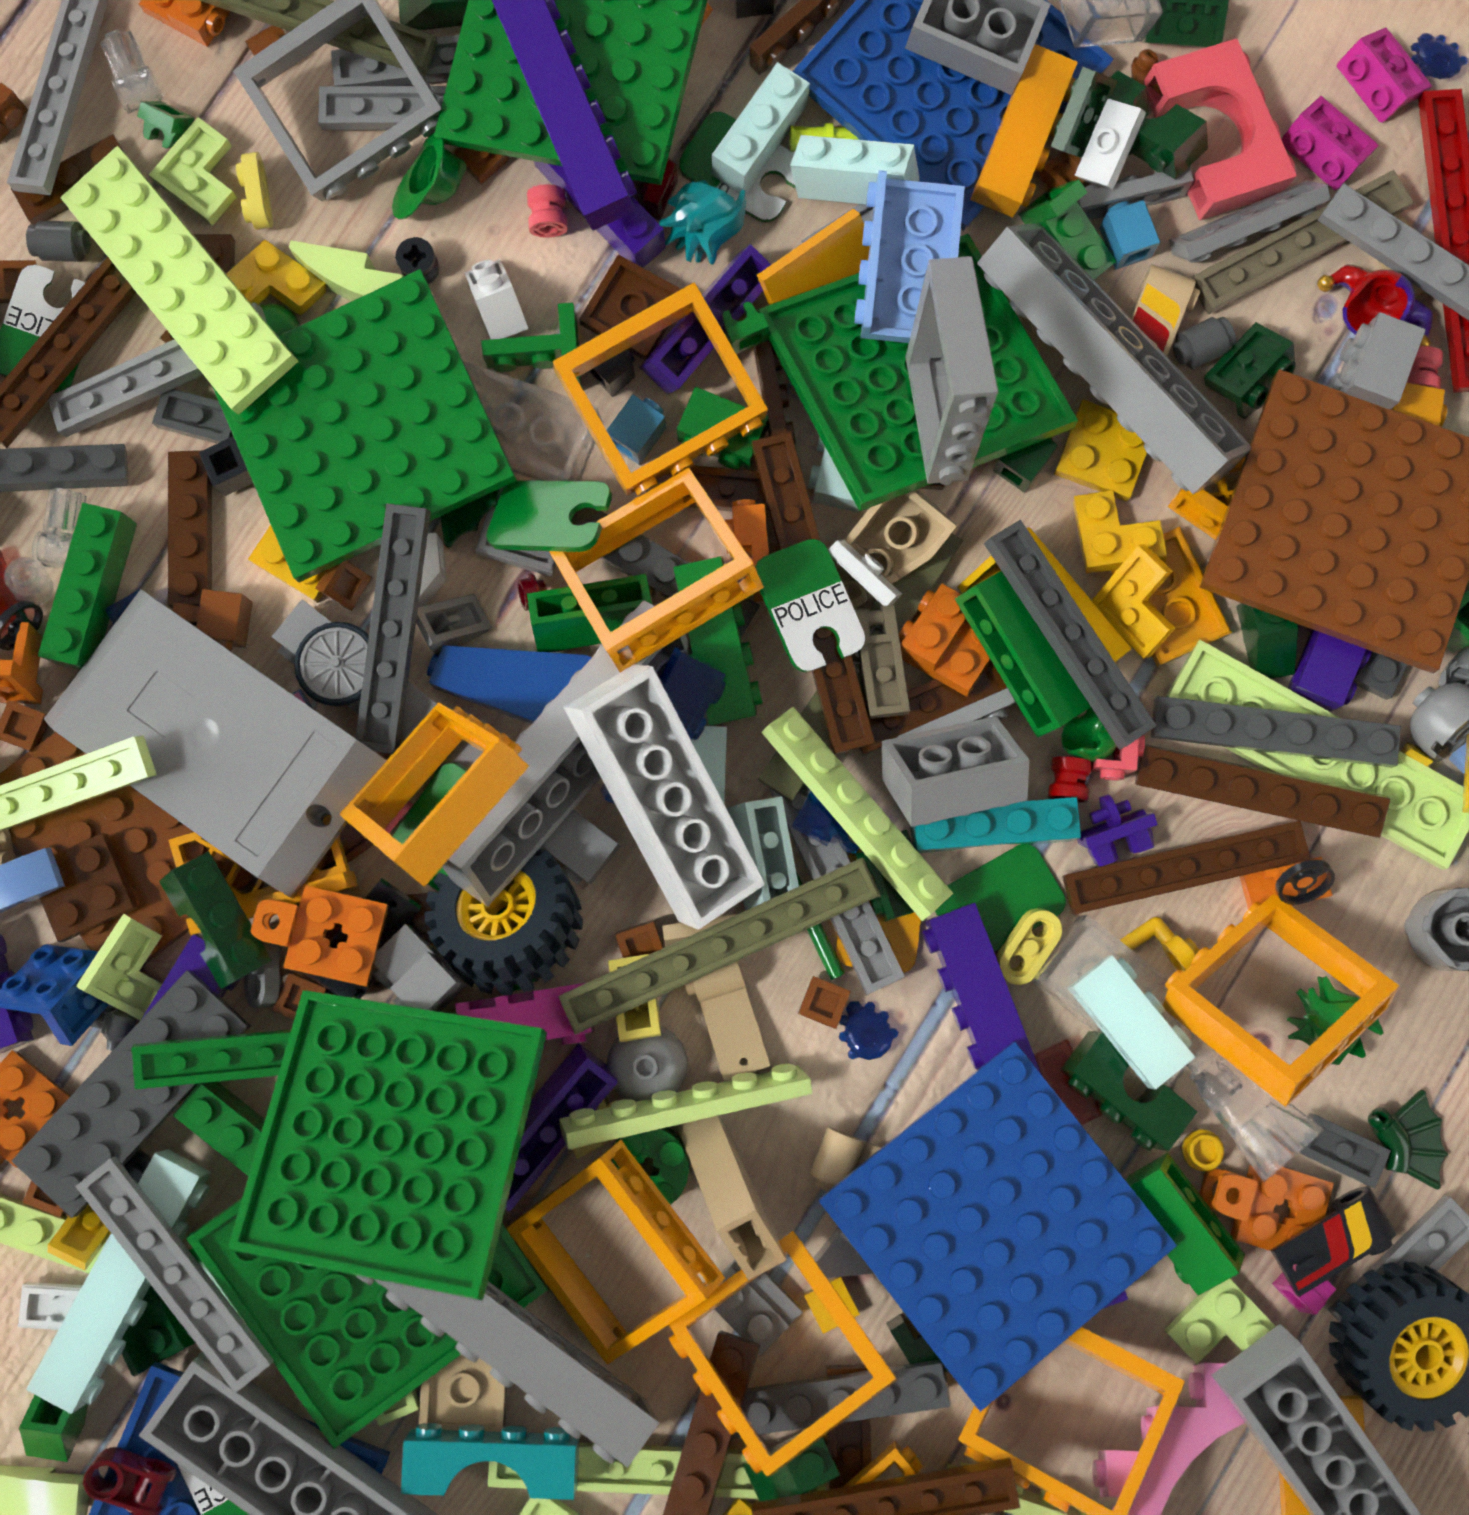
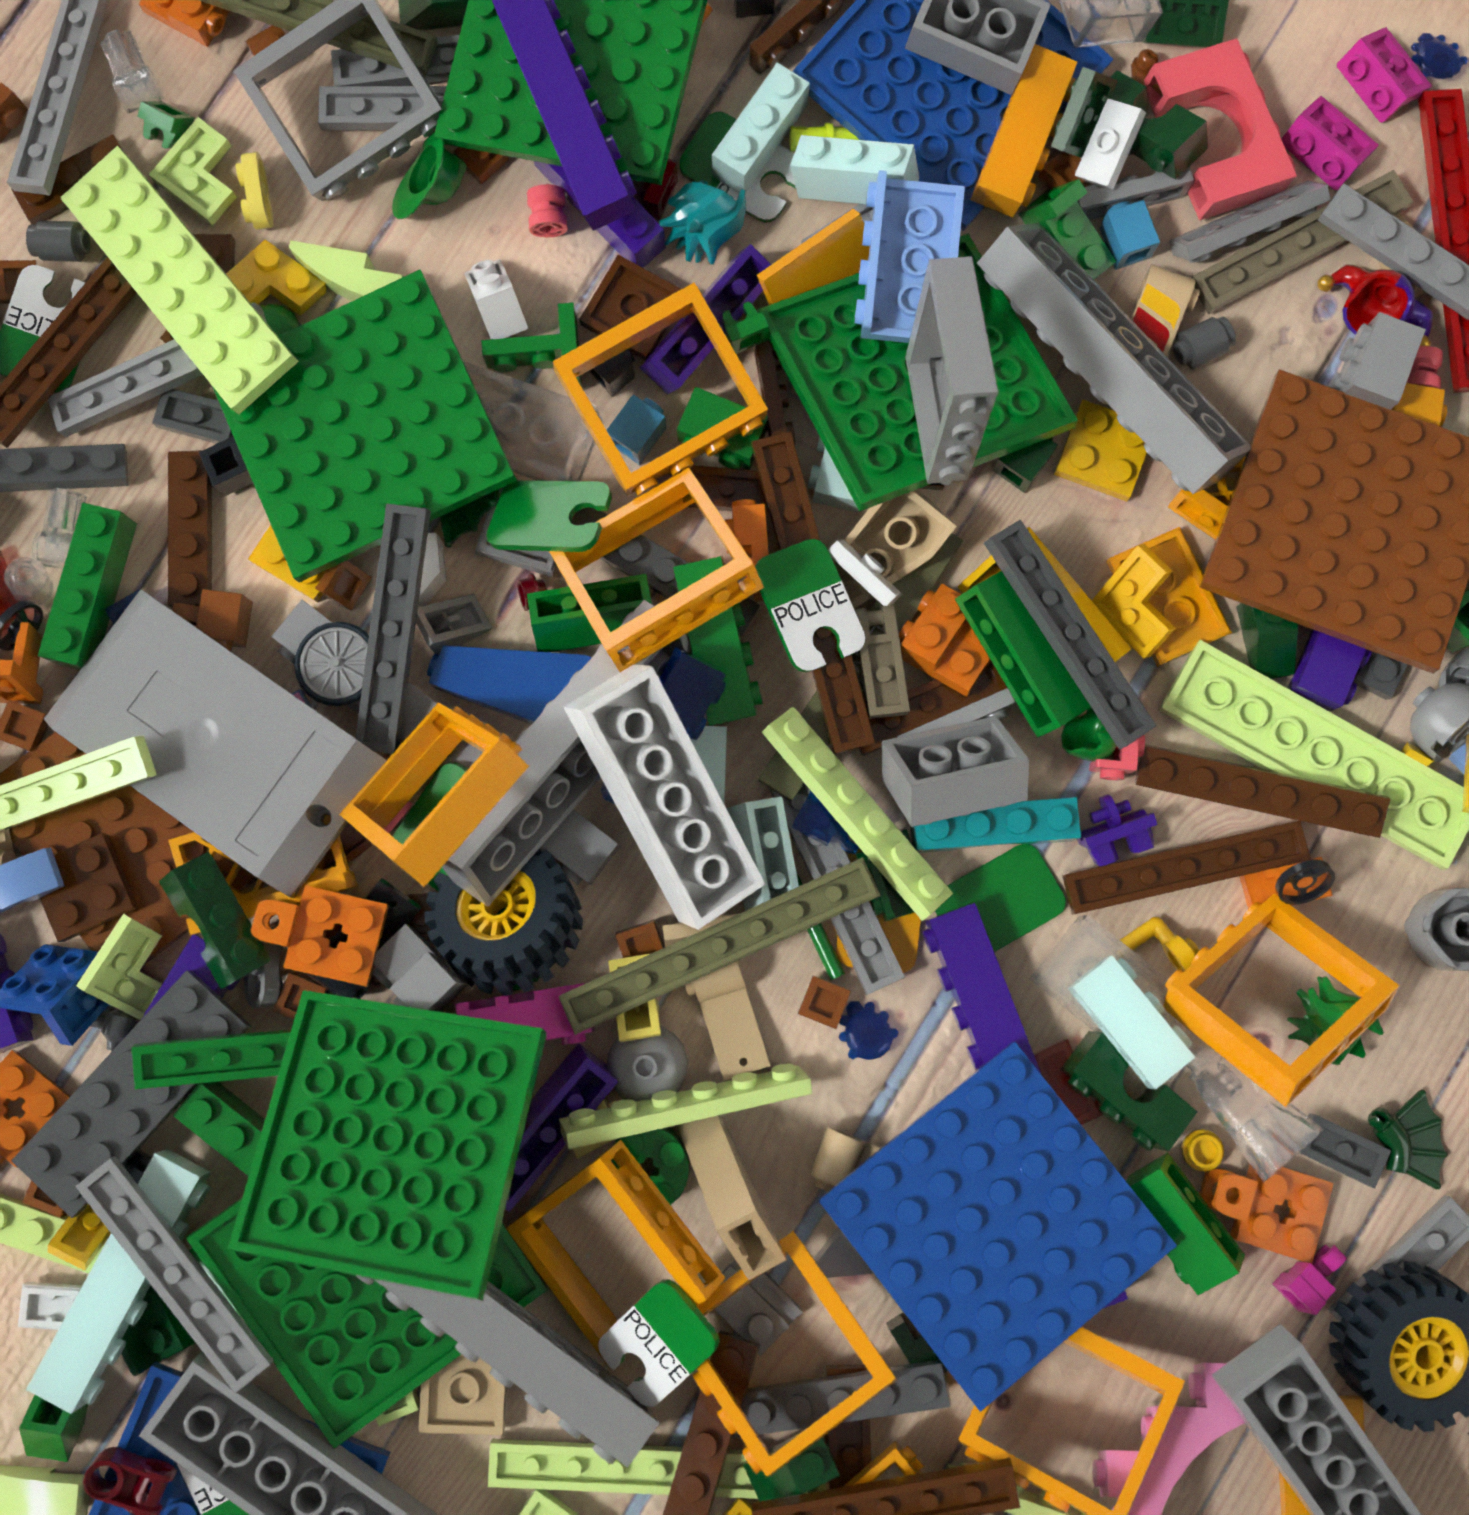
black wheel [395,237,440,284] -> none
teal arch [401,1423,580,1500] -> none
yellow tile [803,1277,860,1334] -> none
light yellow plate [996,908,1062,985] -> none
red wheel [1048,756,1092,803] -> none
yellow plate [1073,490,1167,574] -> none
dark grey plate [1150,696,1401,768] -> none
yellowish green plate [1164,1279,1276,1364] -> none
dark green bracket [1204,322,1296,419] -> none
black door [1271,1186,1396,1297] -> none
none -> piece [598,1279,719,1407]

